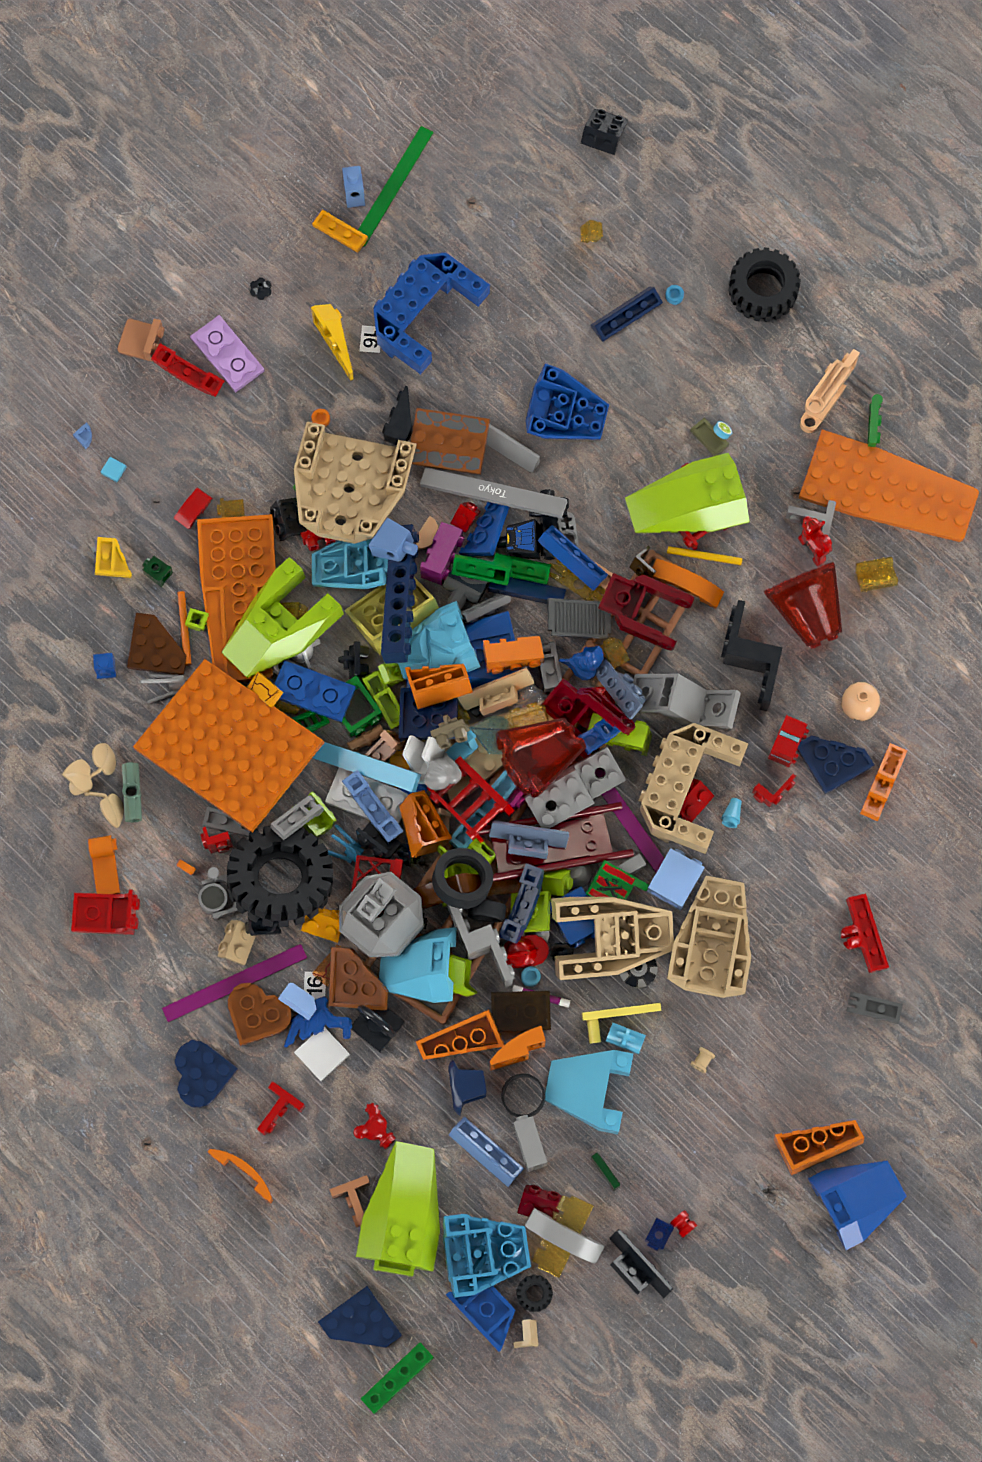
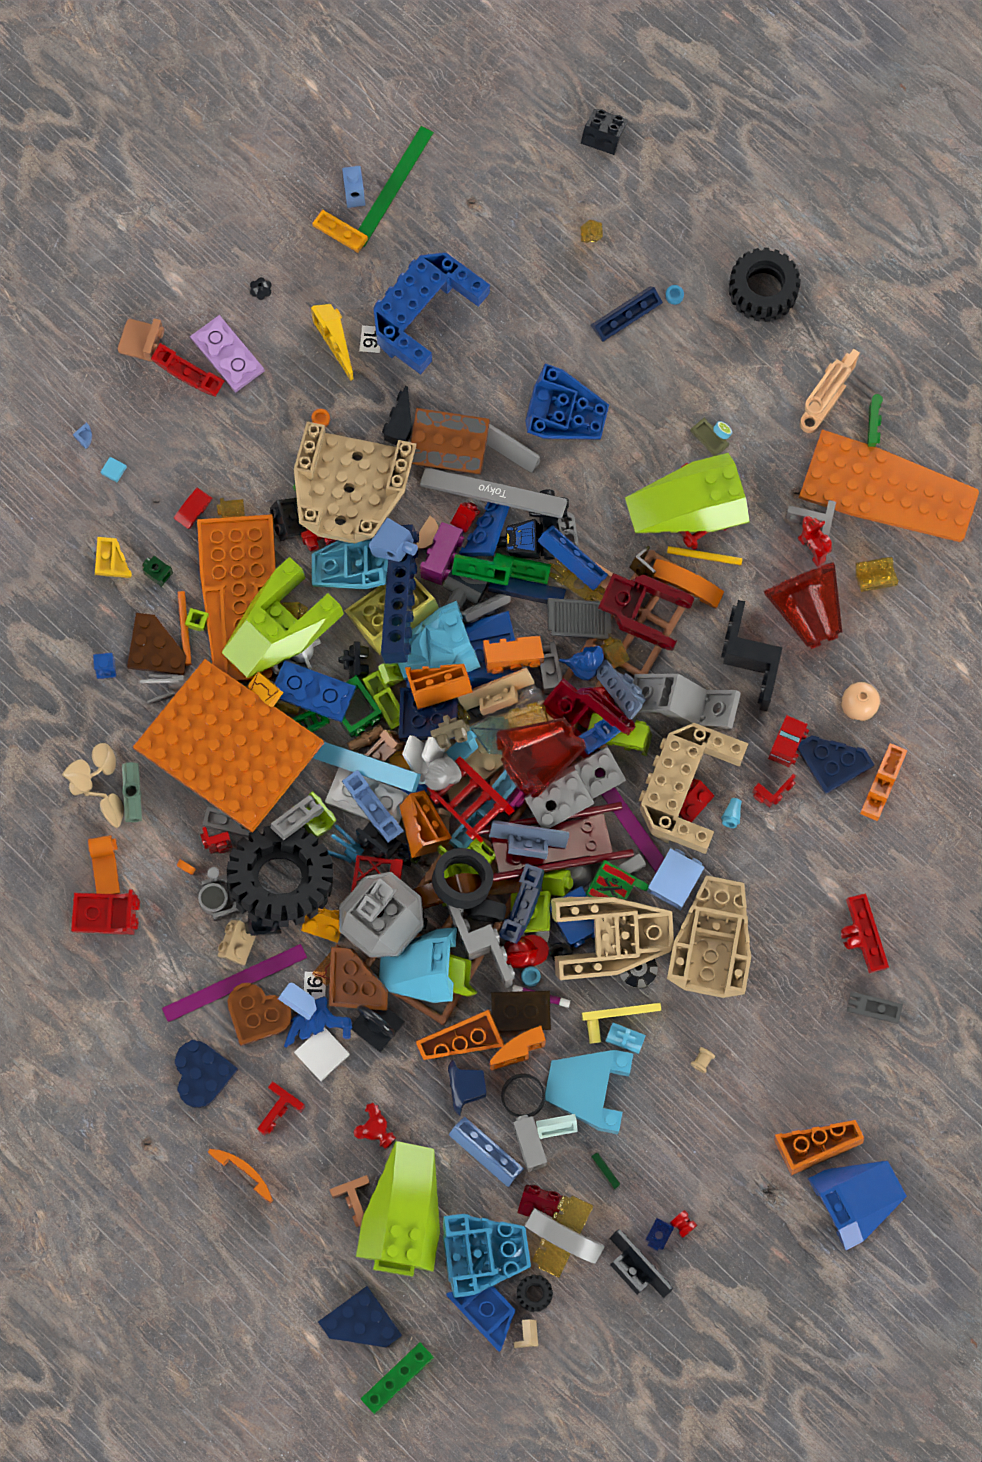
none -> light aqua tile [536,1114,578,1139]

